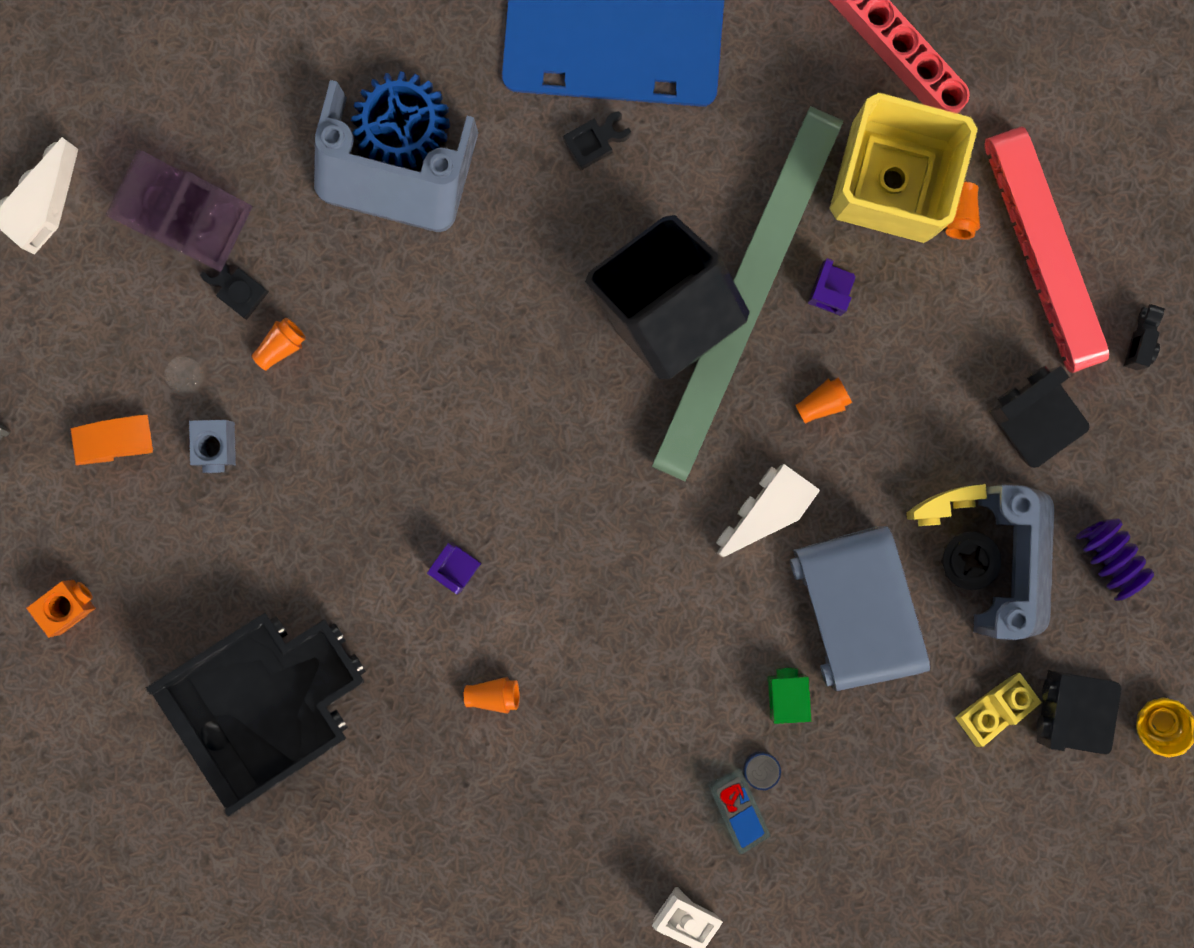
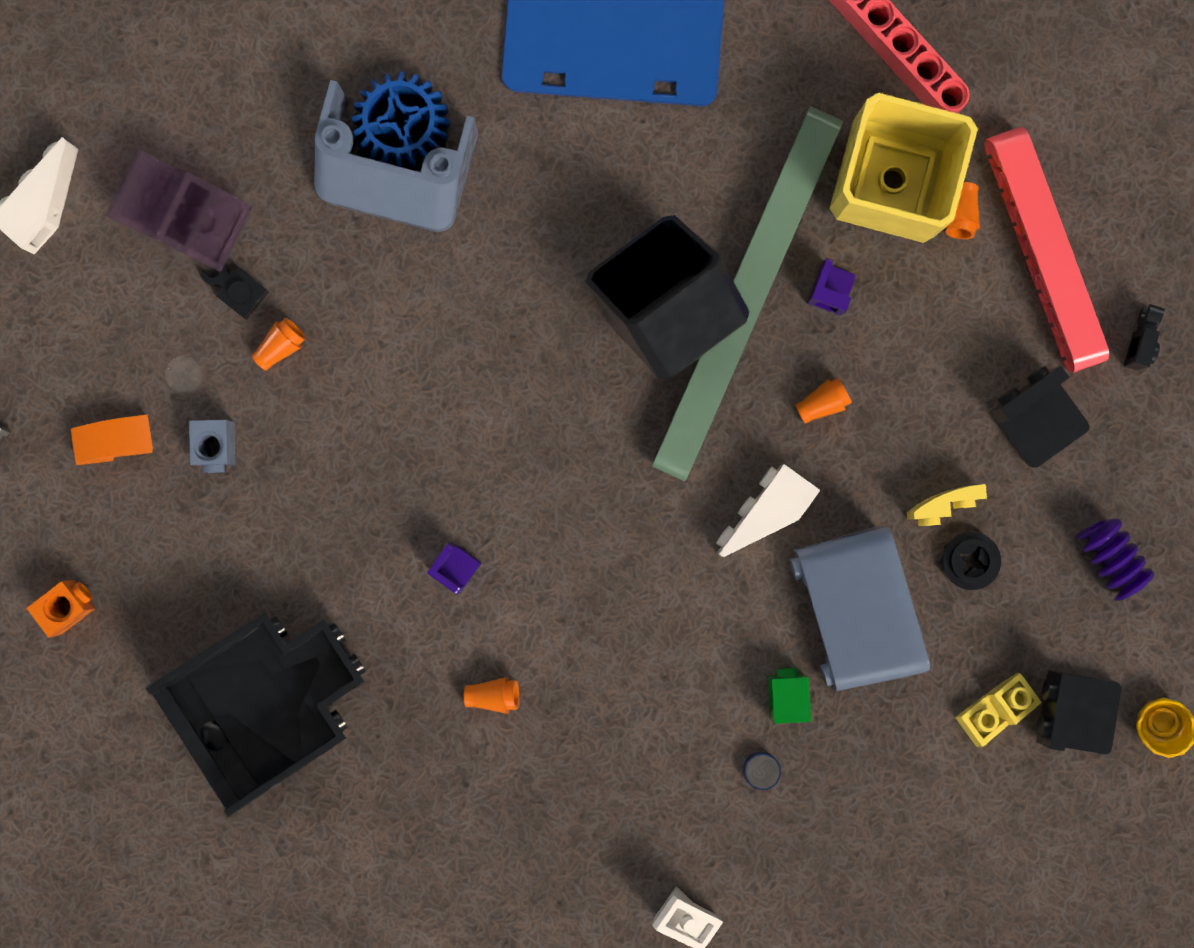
black plate [563,111,631,170] -> none
slope [707,768,771,855] -> none
sand blue windscreen [974,485,1054,640] -> none

